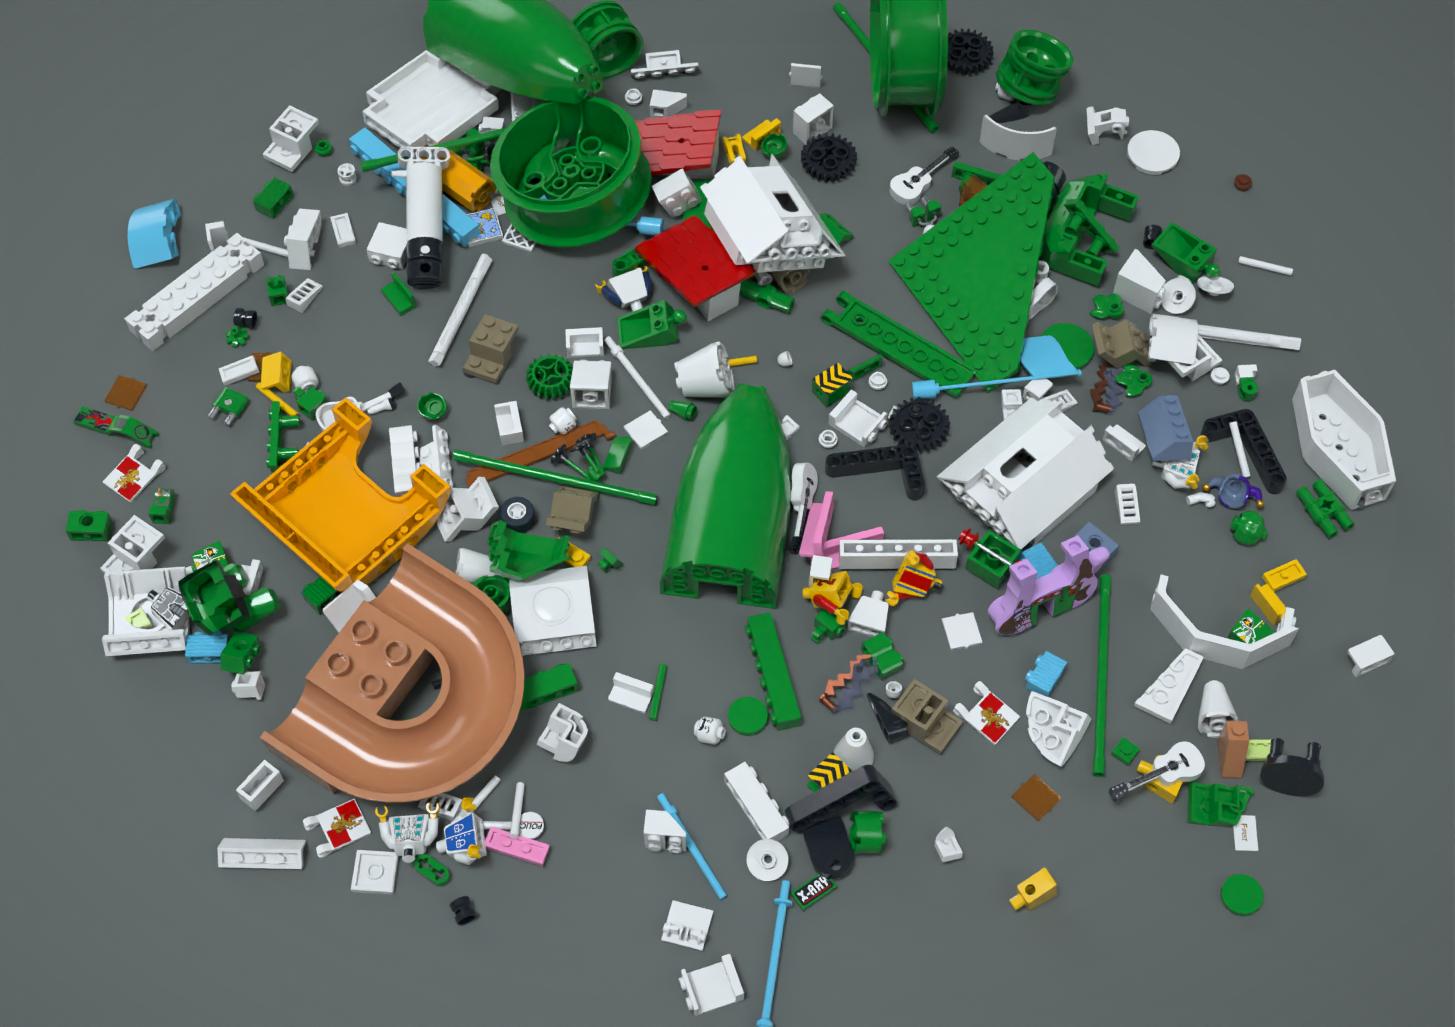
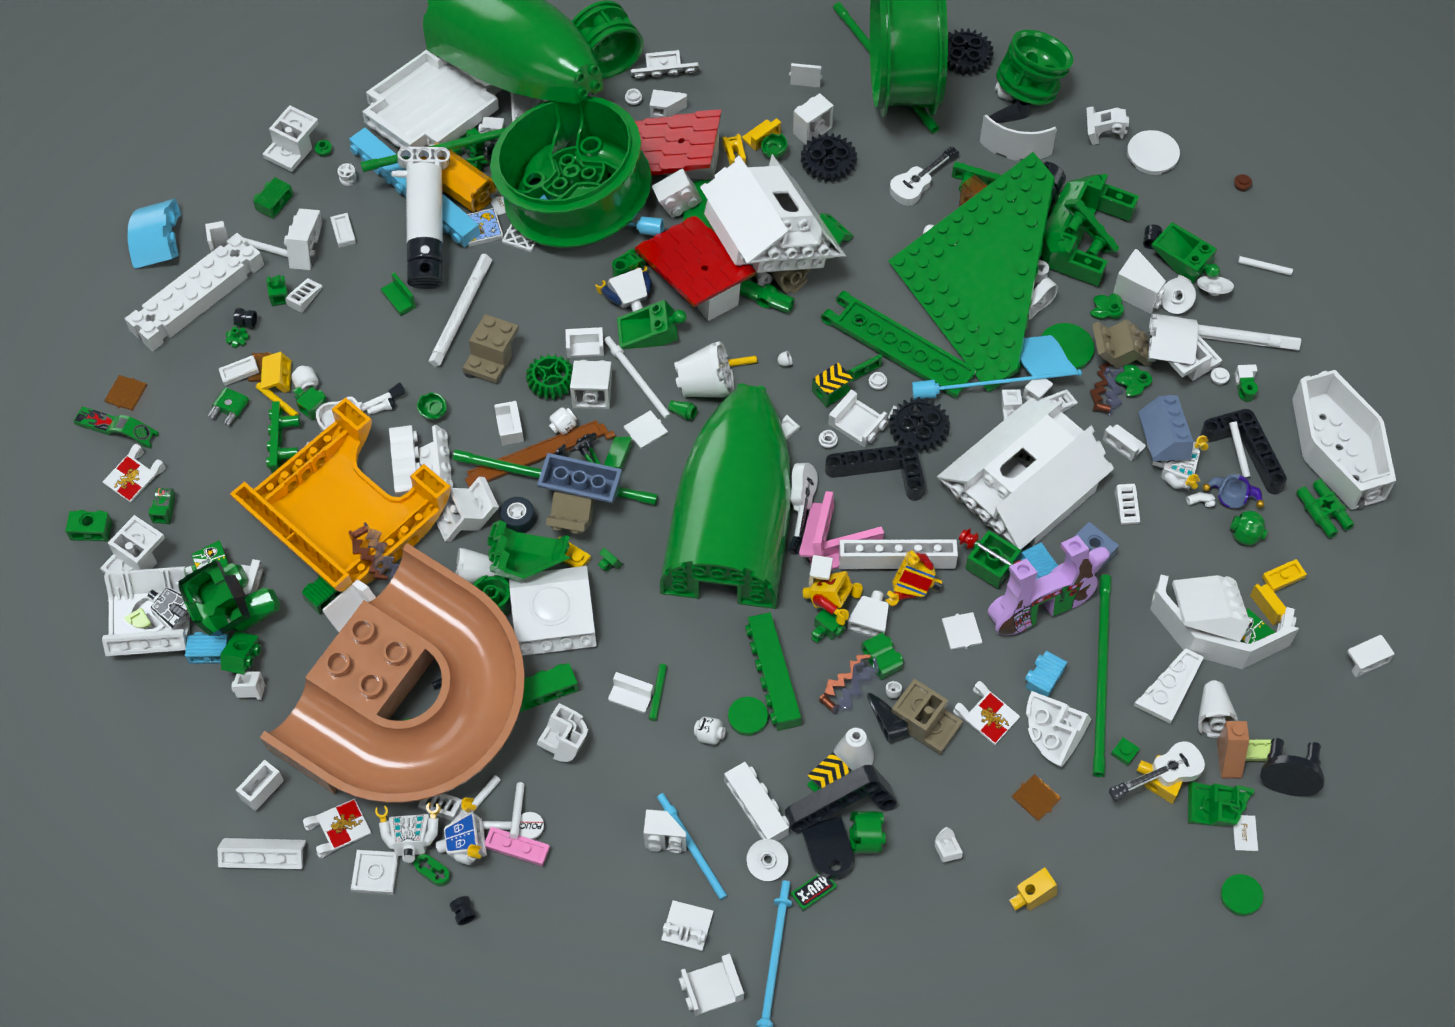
white piece [367,222,407,270] -> none
green piece [905,196,942,227] -> none
none -> piece [349,522,399,580]
none -> sand blue slope [537,453,622,503]
none -> white slope [1172,575,1250,642]

